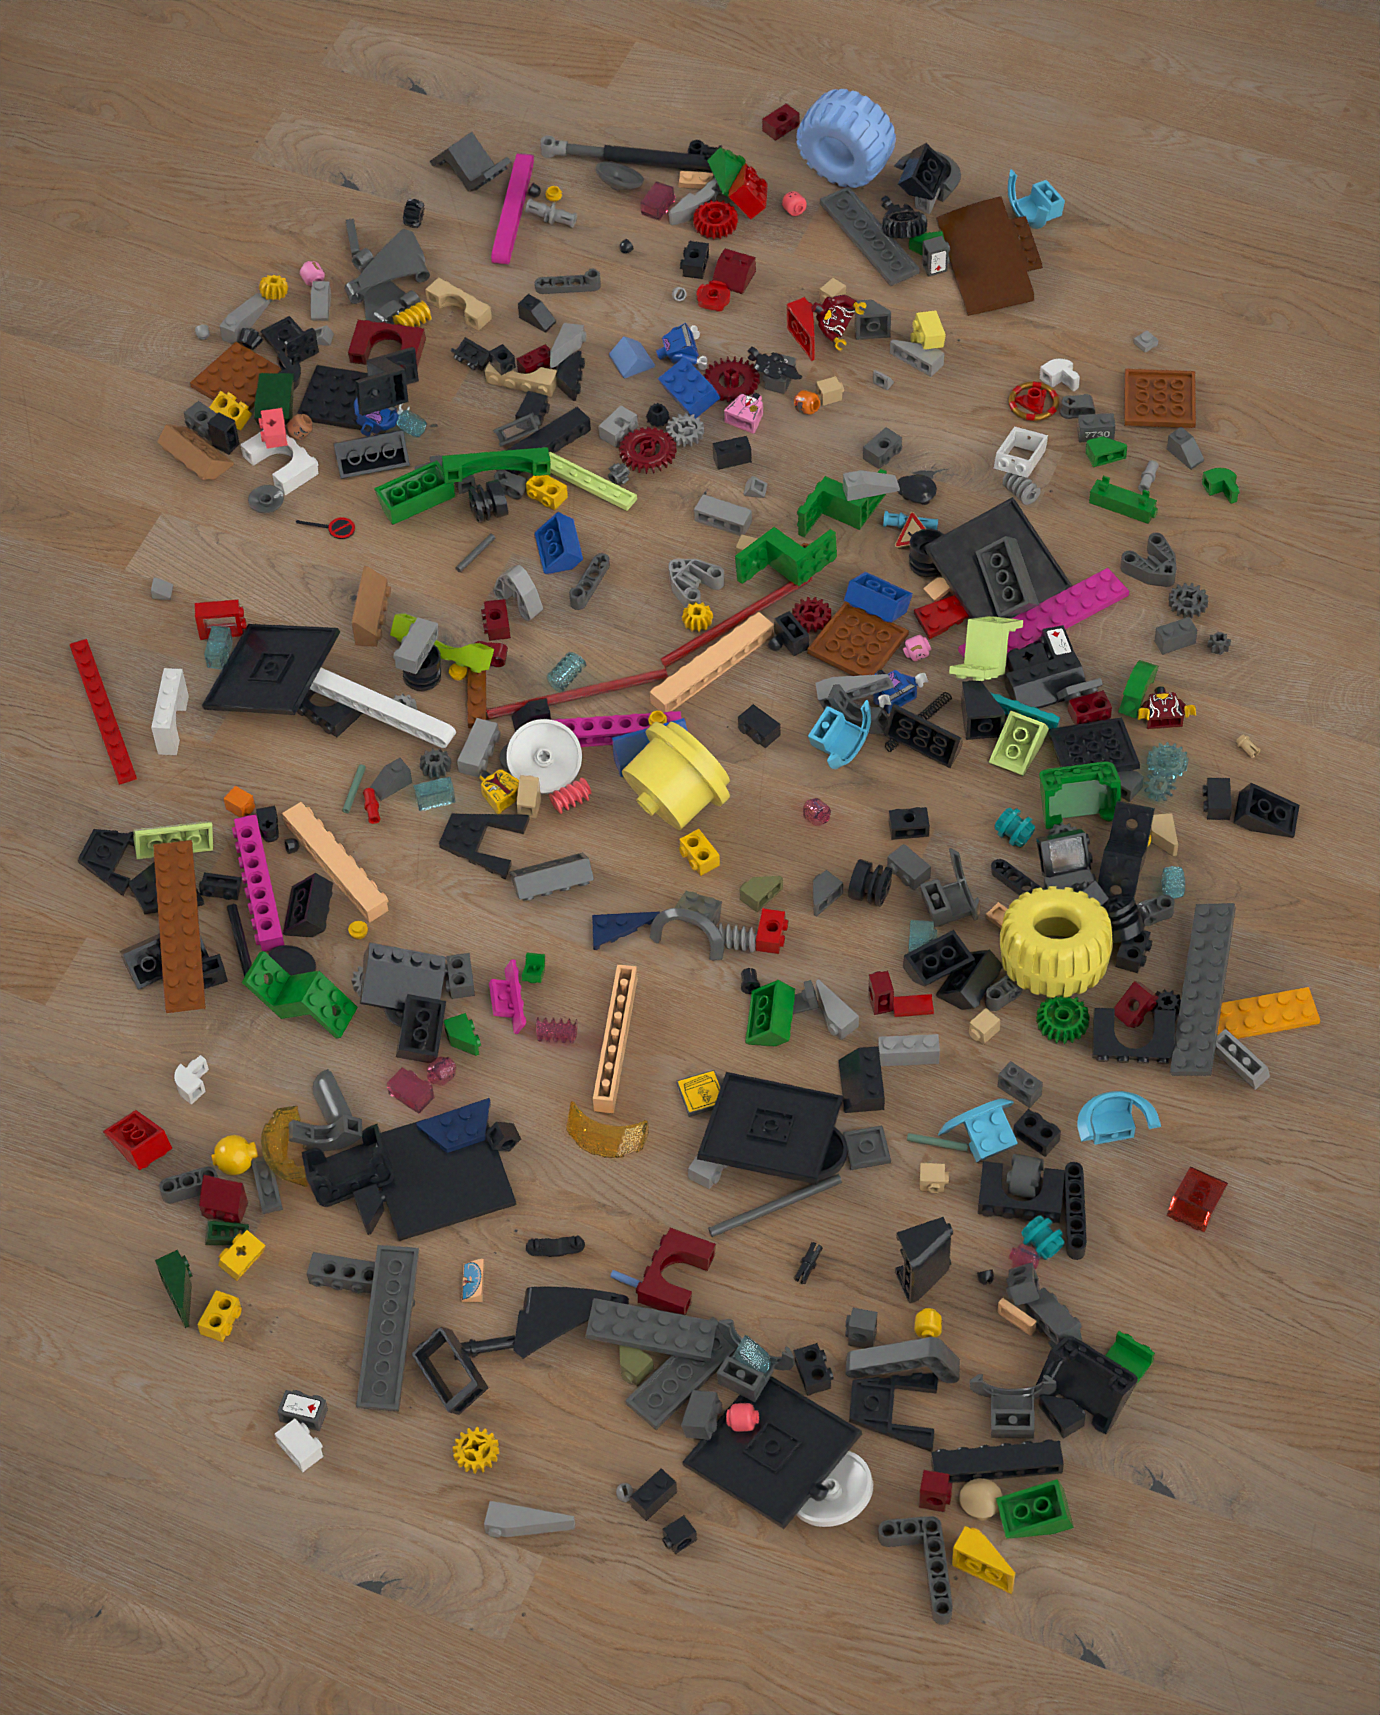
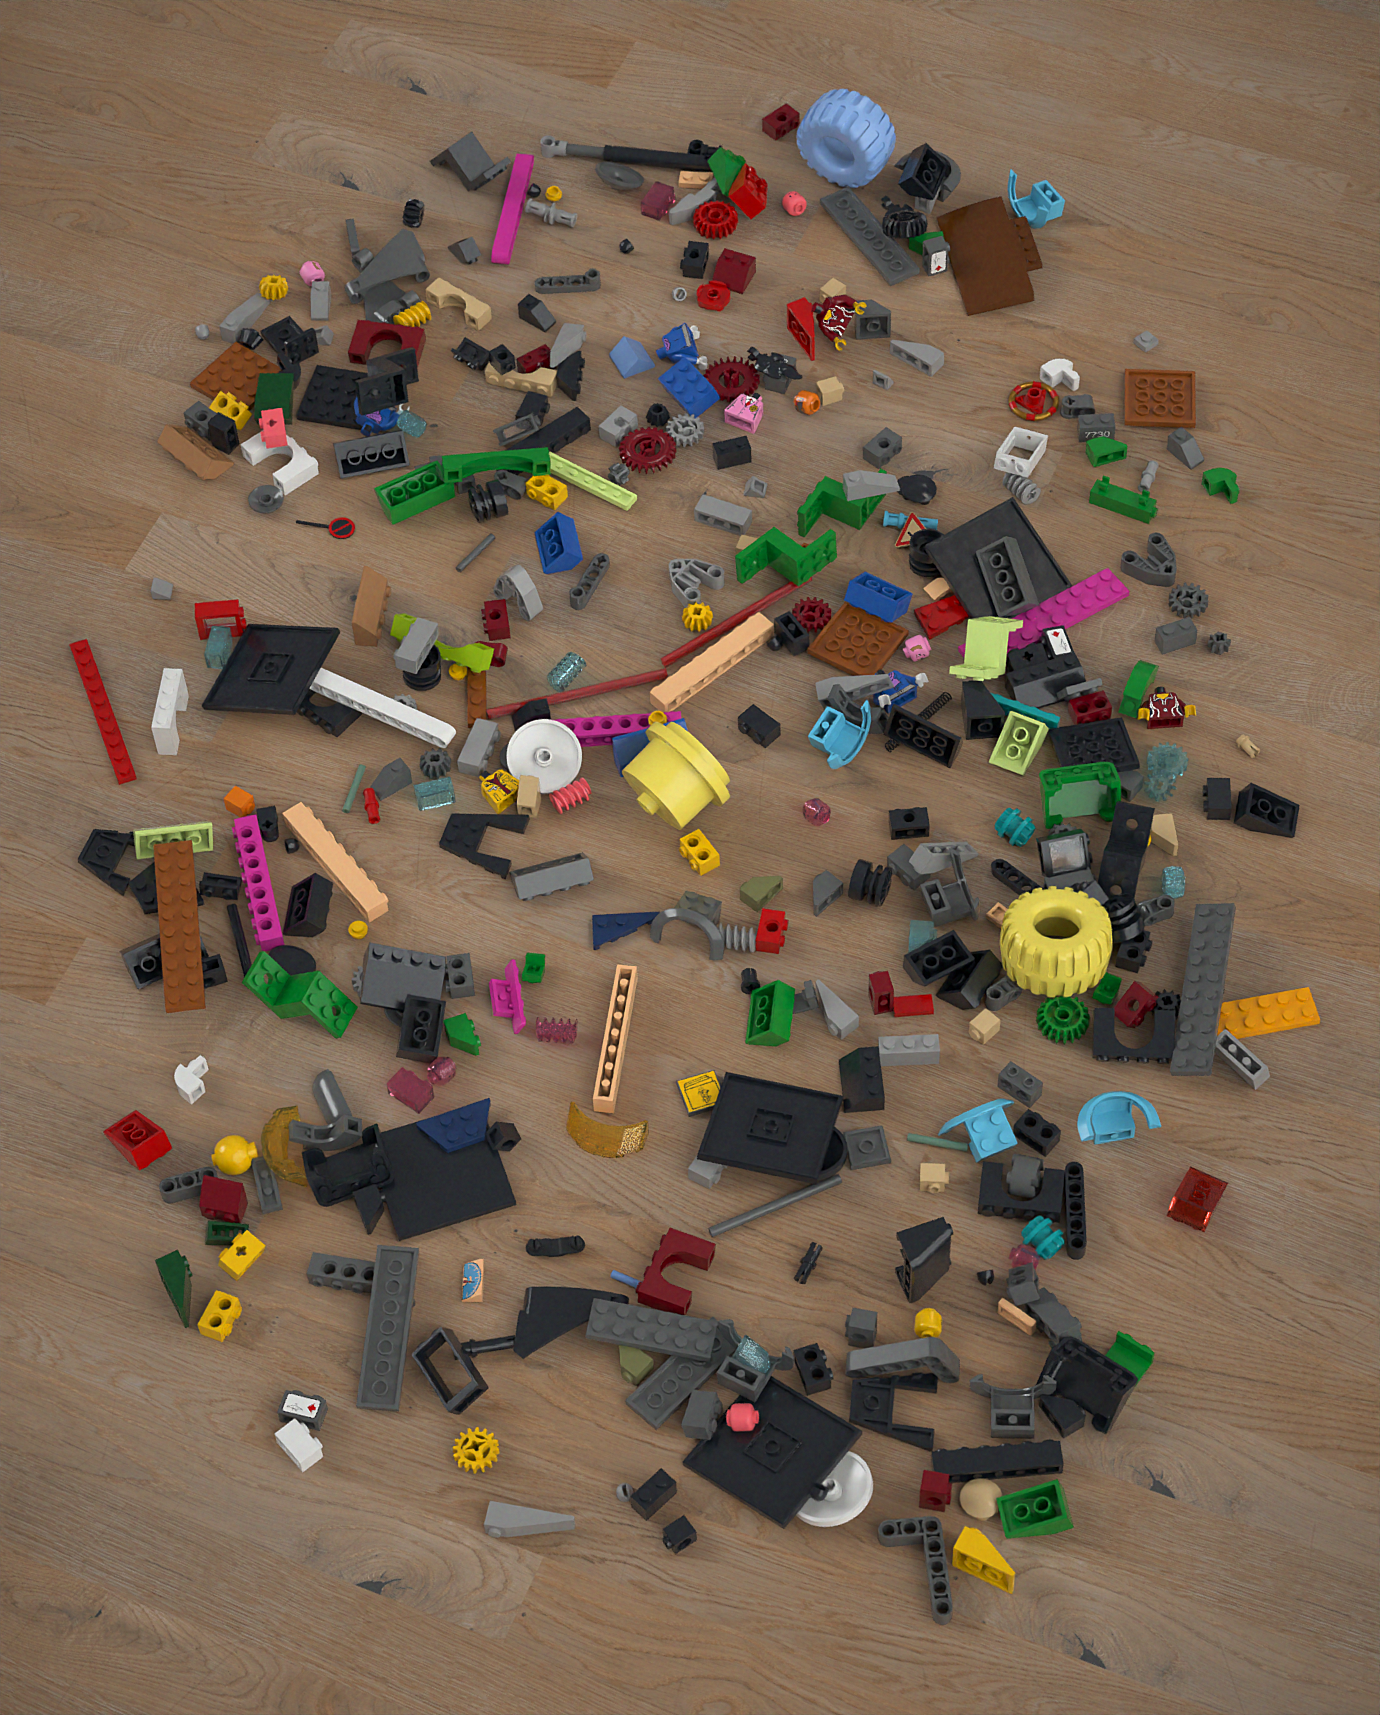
nougat head [287,414,313,440] -> none
light yellow brick [910,311,946,350] -> none
none -> black slope [448,236,481,264]
none -> light grey slope [909,842,979,874]
none -> green bracket [1092,972,1122,1005]

